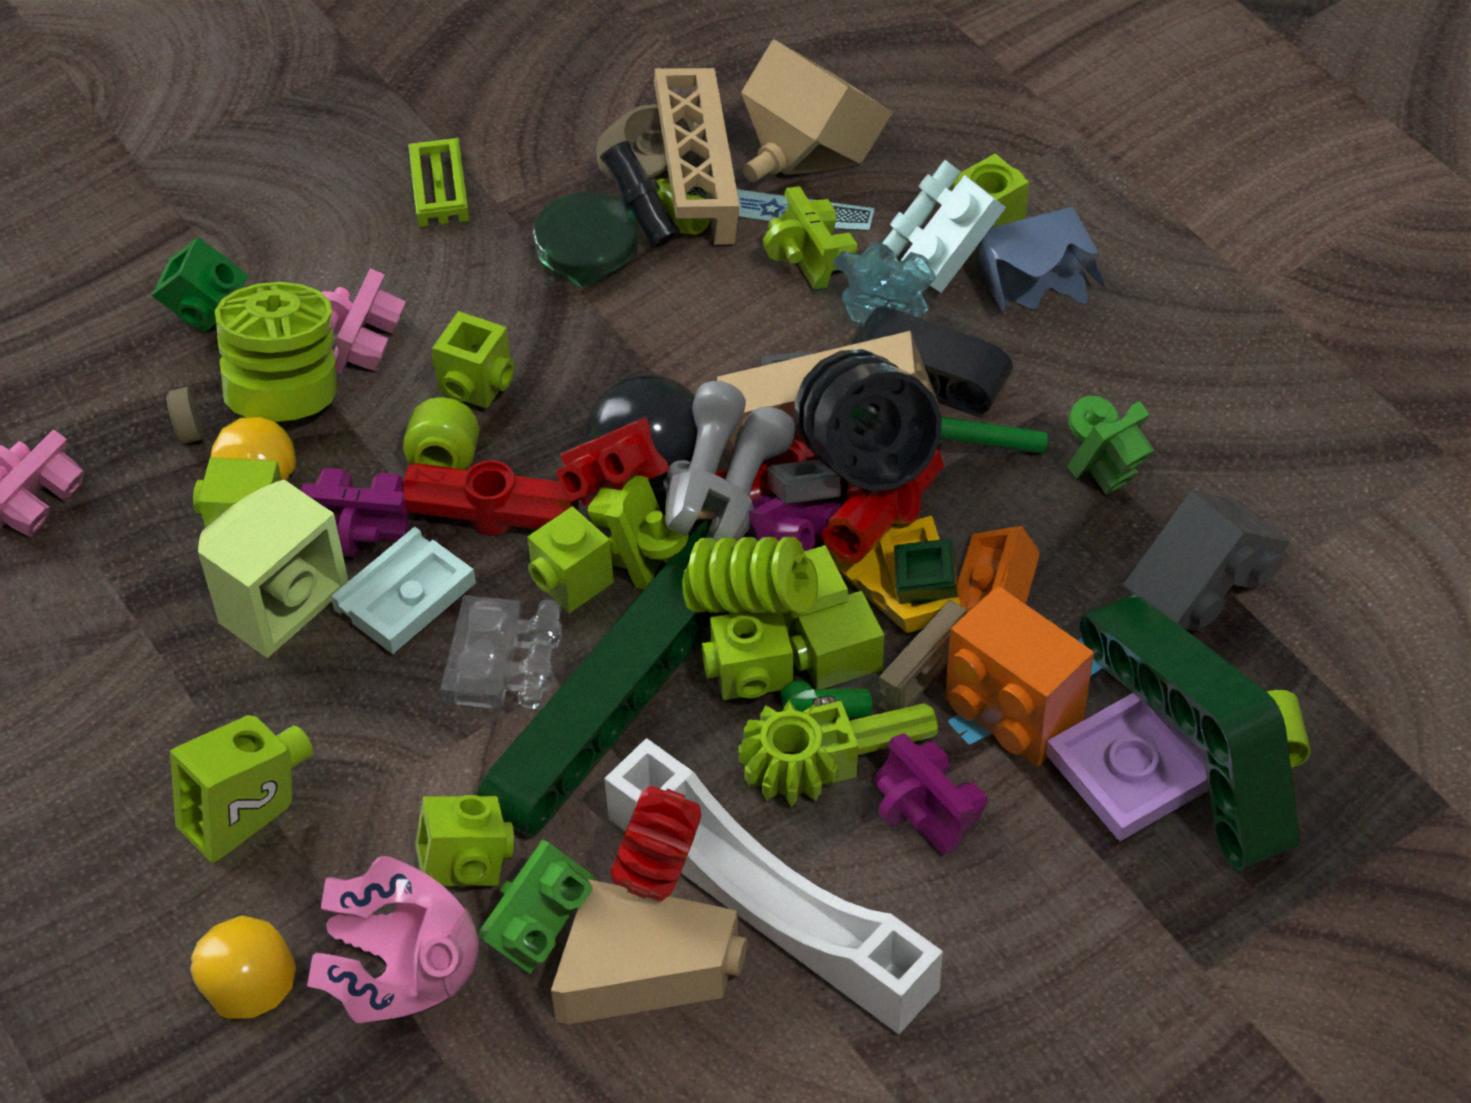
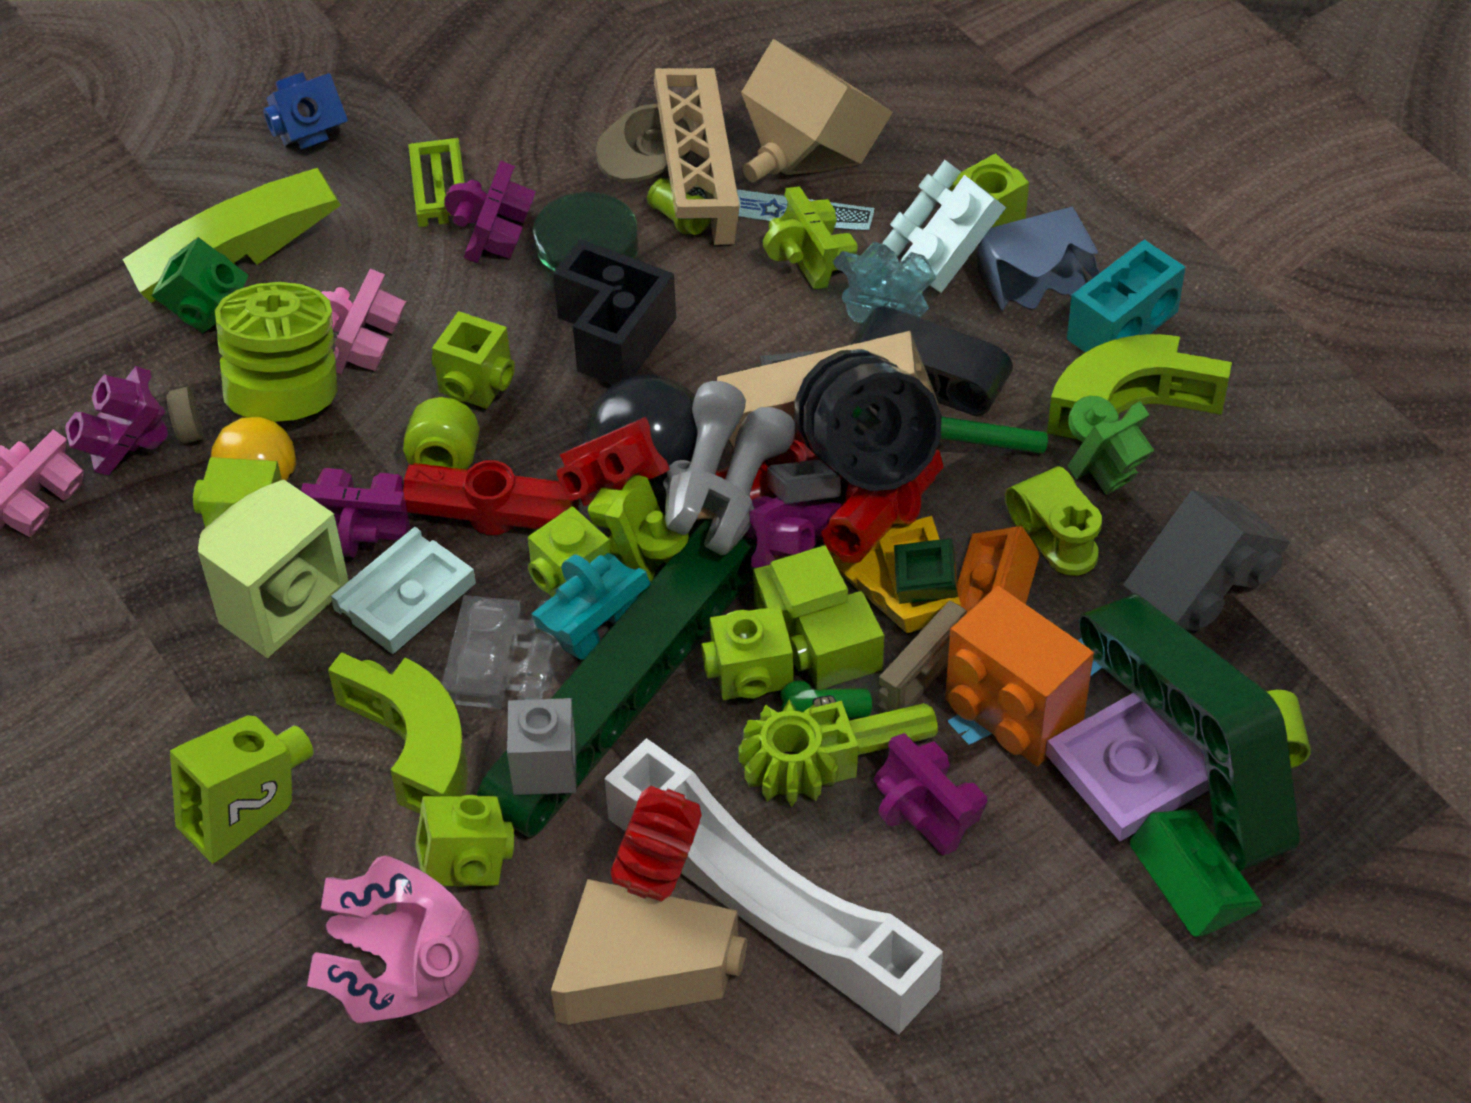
yellow hair [190,916,296,1019] -> none
bright green hips [478,840,596,974] -> none
black pin [600,141,680,247] -> none
lime piece [682,537,818,613] -> none
none -> magenta hips [65,366,168,476]
none -> lime slope [123,168,341,303]
none -> blue brick [263,72,348,150]
none -> lime arch [328,652,468,814]
none -> magenta hips [444,160,536,263]
none -> light grey brick [507,698,576,795]
none -> teal hips [531,553,651,659]
none -> black brick [553,239,676,385]
none -> lime piece [1005,466,1102,576]
none -> lime arch [1047,334,1232,439]
none -> teal brick [1067,239,1186,352]
none -> green slope [1130,809,1262,937]

